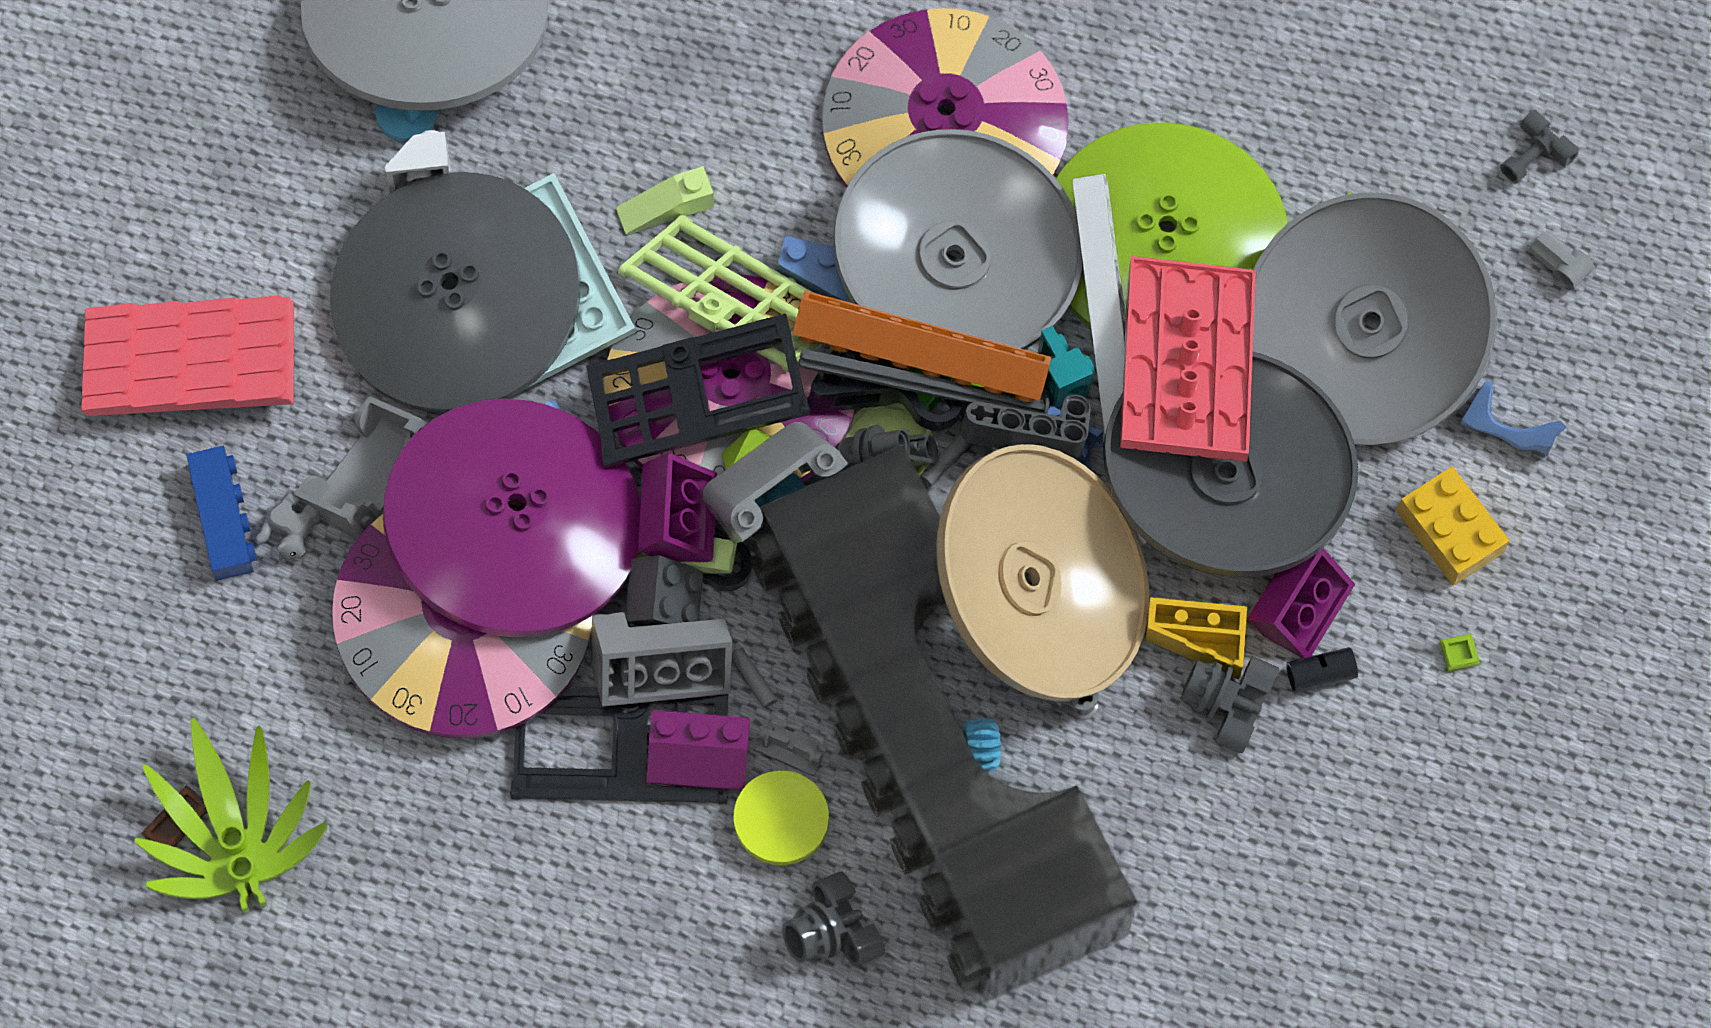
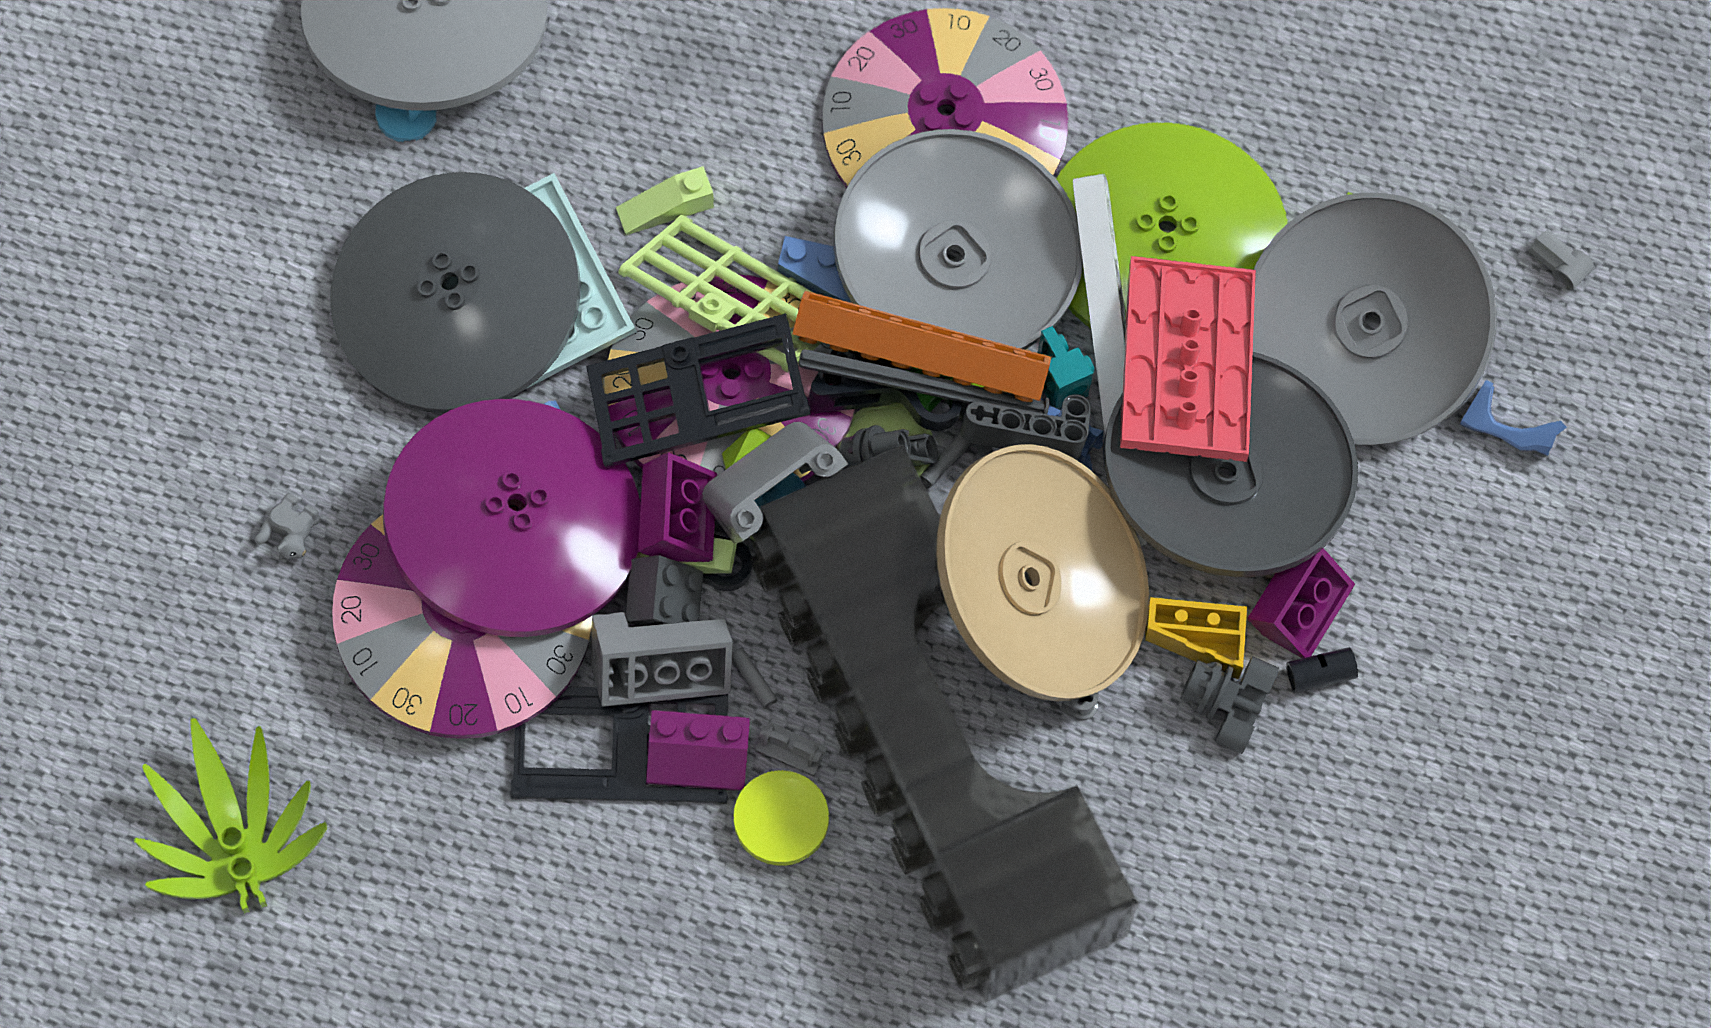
coral piece [81,295,294,416] -> none
reddish brown tile [141,785,207,847] -> none
blue brick [186,445,257,581] -> none
light grey windscreen [294,396,426,539] -> none
white slope [385,130,451,193] -> none
dark grey beam [782,871,885,967] -> none
medium azure gear [962,718,1001,774] -> none
yellow brick [1396,466,1510,586] -> none
lime tile [1439,633,1480,672] -> none
dark grey bar [1500,109,1580,184] -> none

